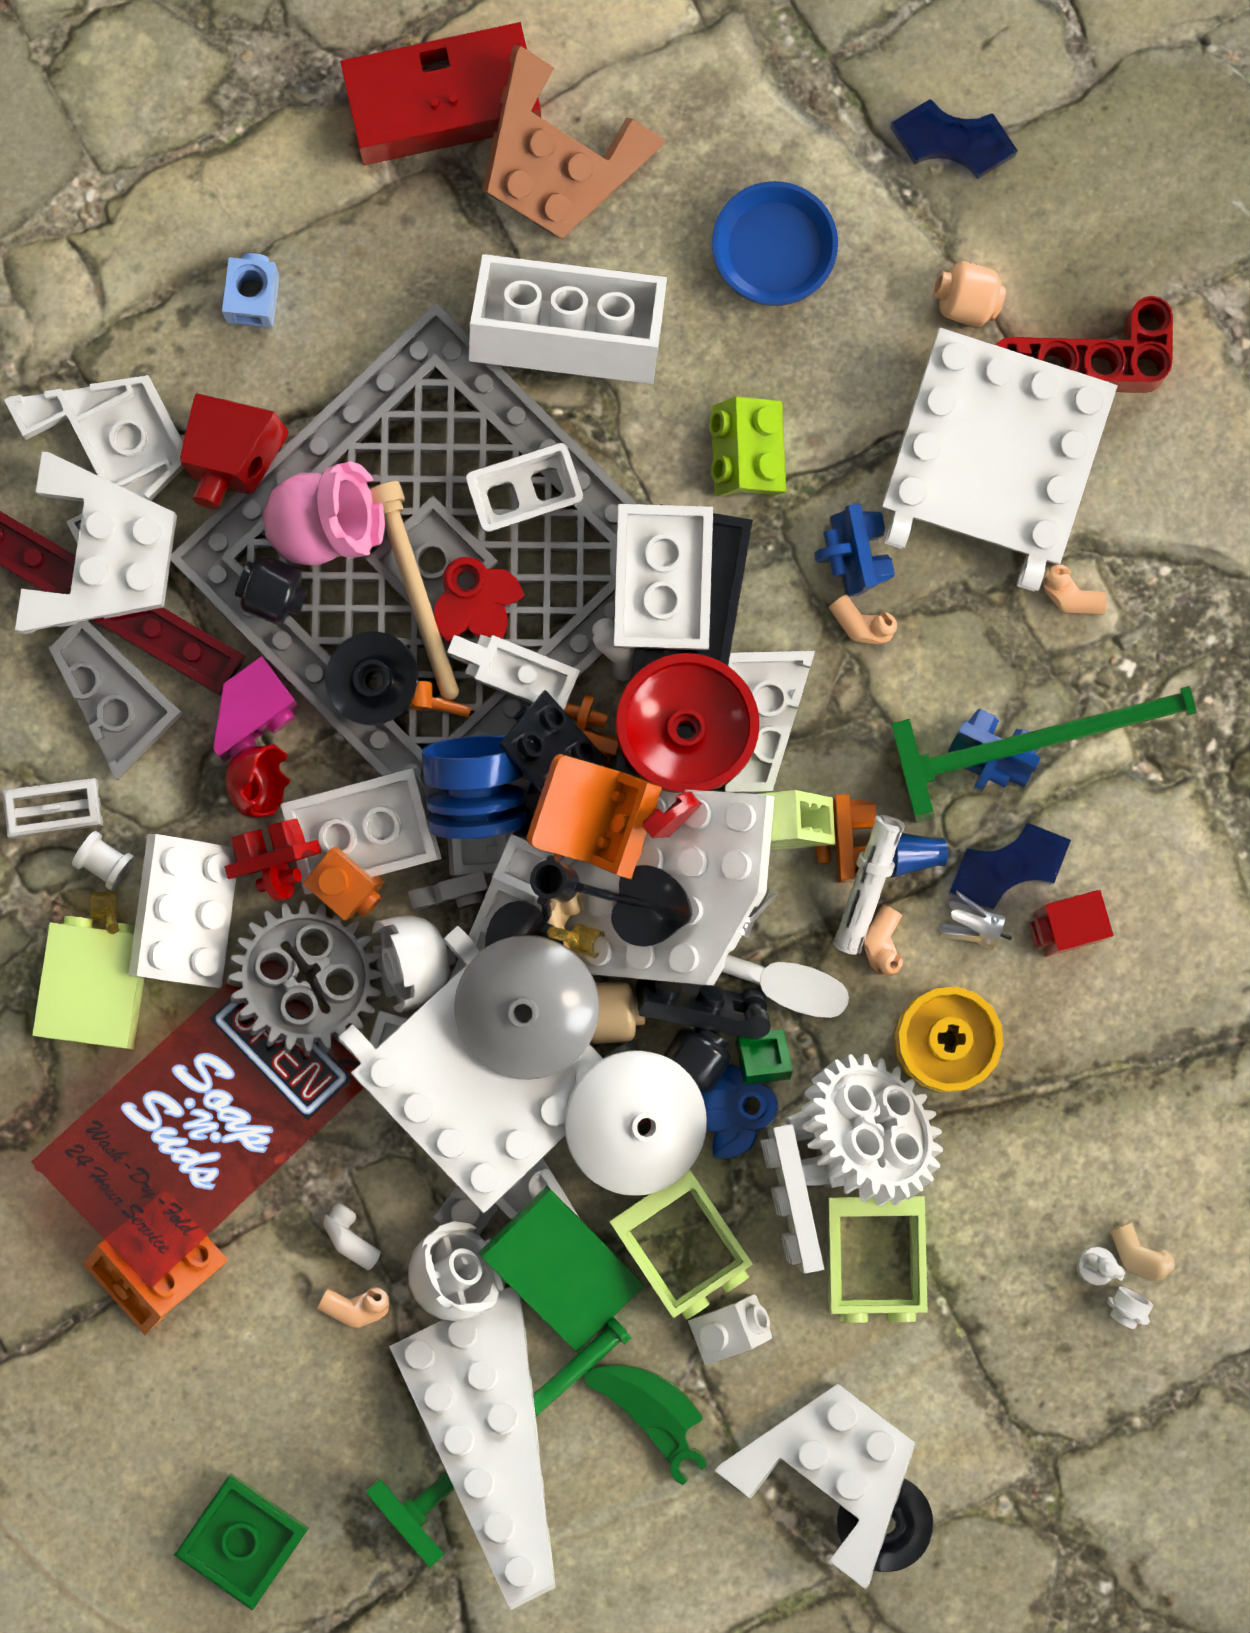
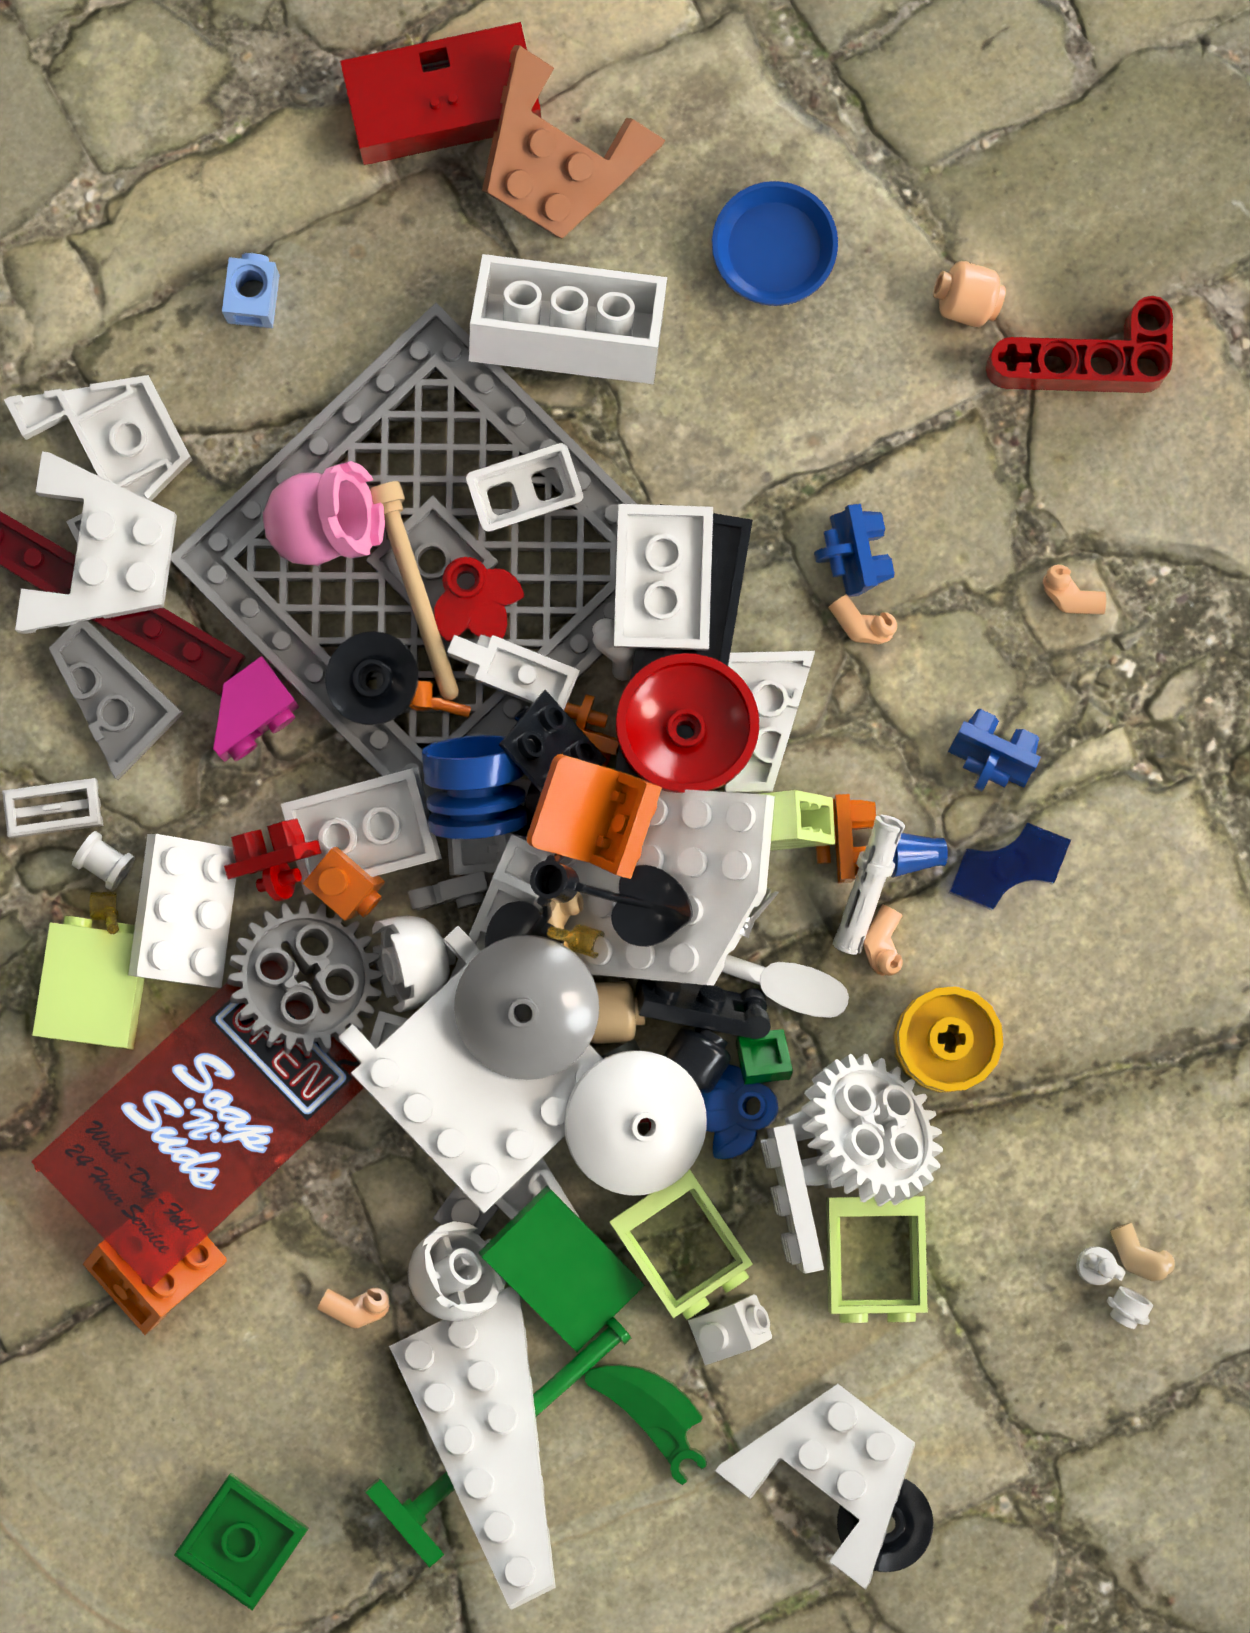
red torso [180,393,289,510] -> none
red hair [225,744,290,818] -> none
black head [235,555,308,625] -> none
white arm [323,1203,381,1271] -> none
red tile [642,792,702,838] -> none
lime bracket [709,396,786,497] -> none
white plate [881,328,1118,592] -> none
clear blue tile [890,99,1018,179] -> none
green tile [891,686,1196,823] -> none
flat silver piece [939,891,1012,951] -> none
red brick [1029,890,1114,957] -> none

